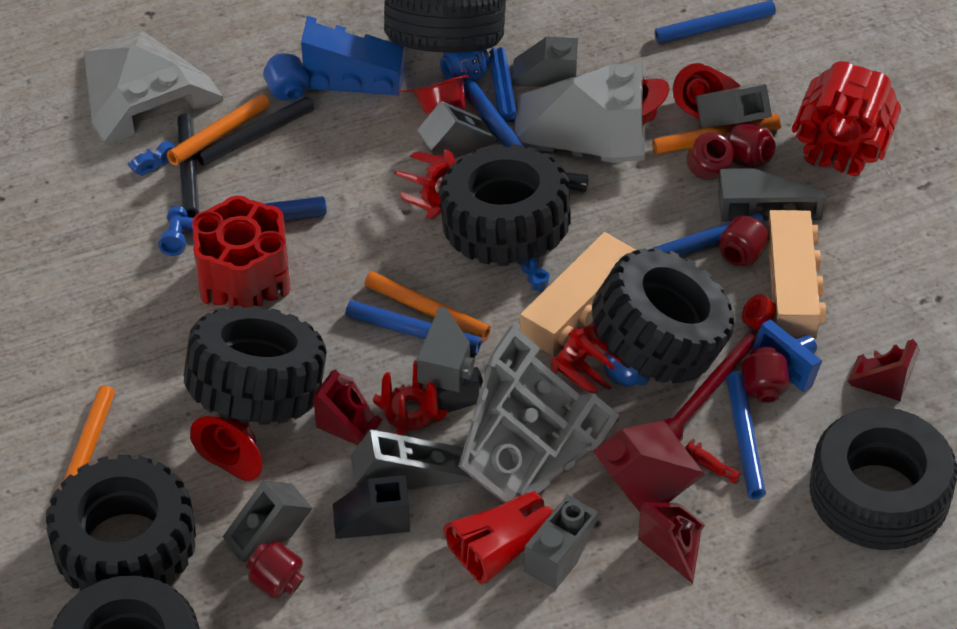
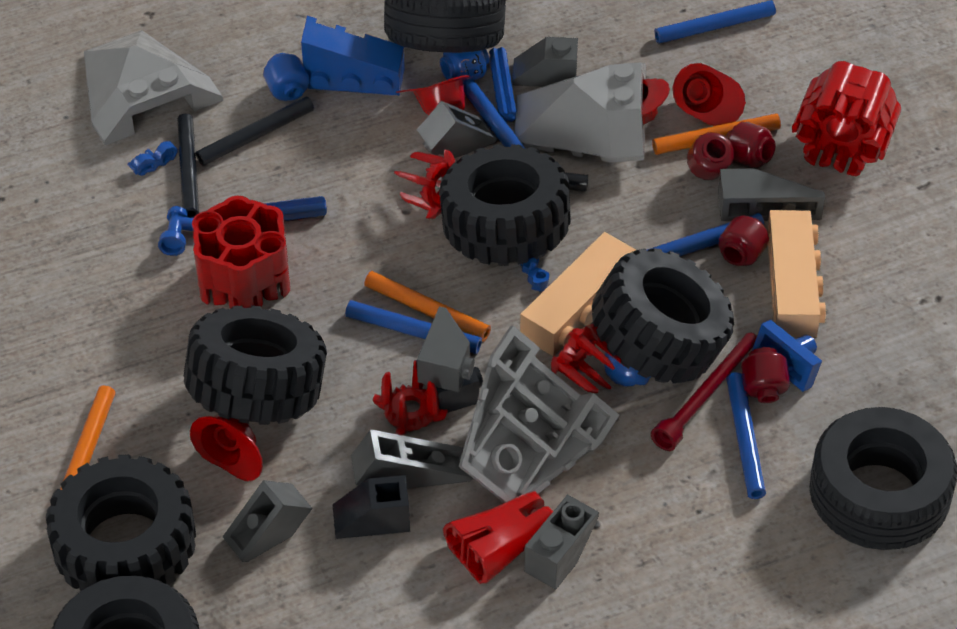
orange piece [167,94,270,165] -> none
dark red head [246,542,305,599] -> none
dark red slope [313,369,382,445] -> none
dark red slope [593,420,705,512] -> none
dark red slope [638,502,705,584] -> none
red piece [685,439,740,484] -> none
dark grey slope [695,83,772,128] -> none
red tile [742,294,776,330] -> none
dark red slope [848,339,920,401] -> none

